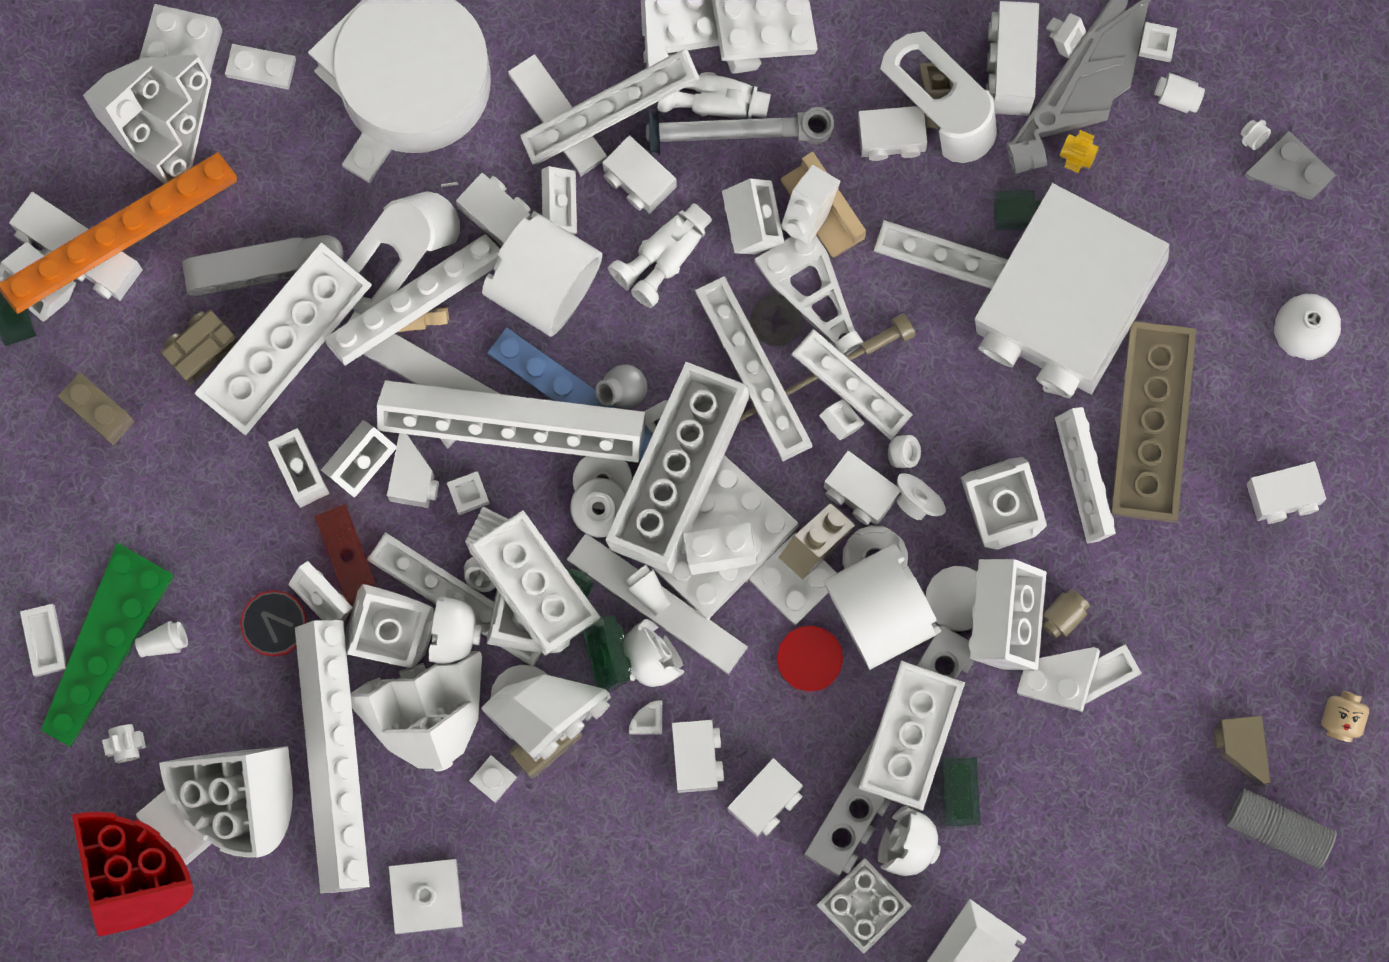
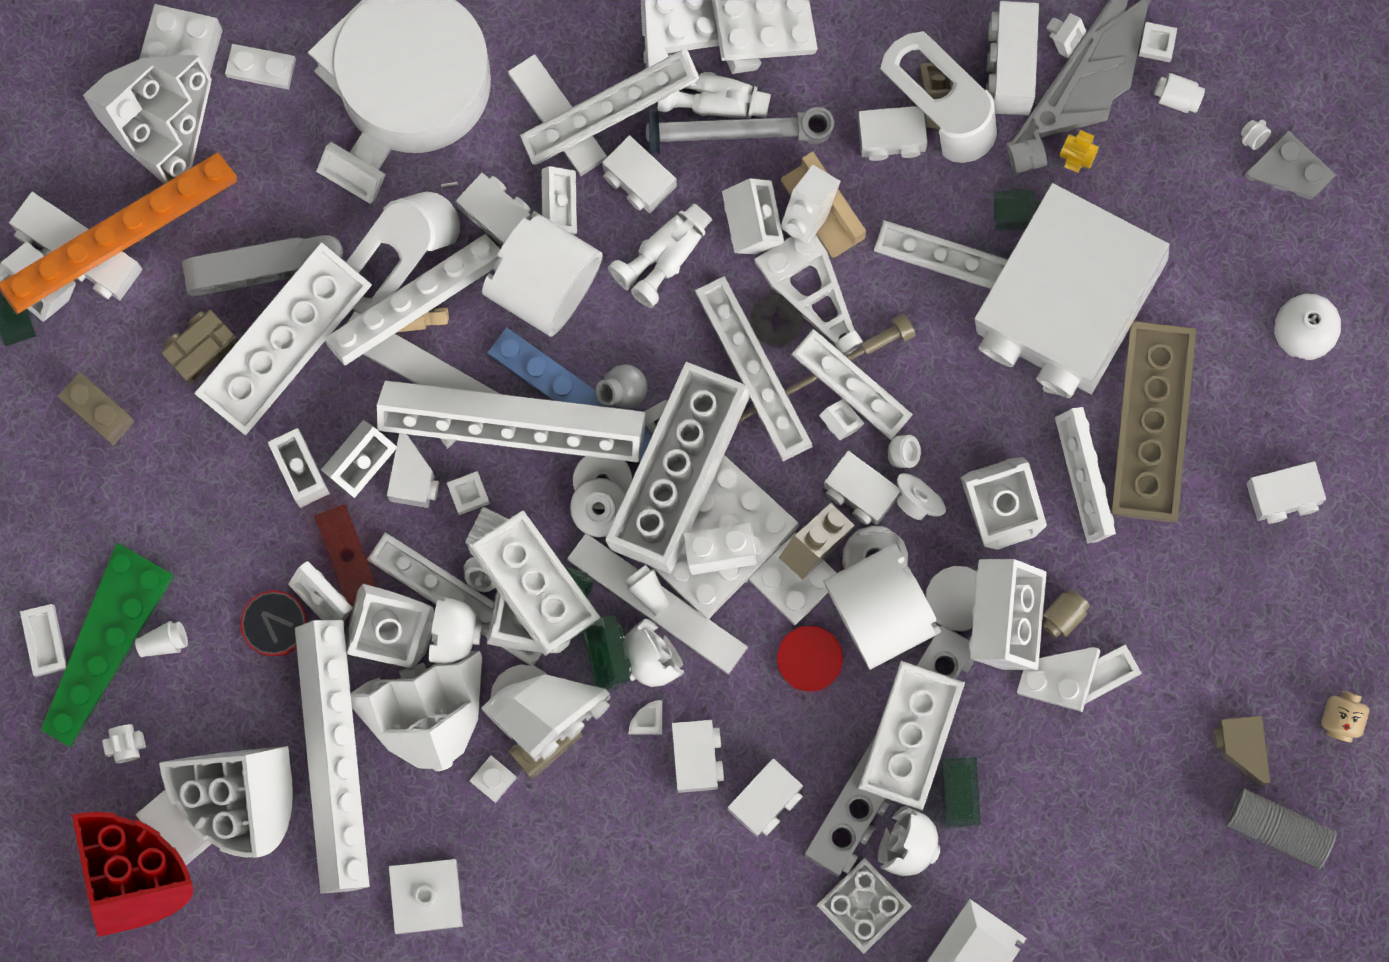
none -> white tile [316,142,386,204]

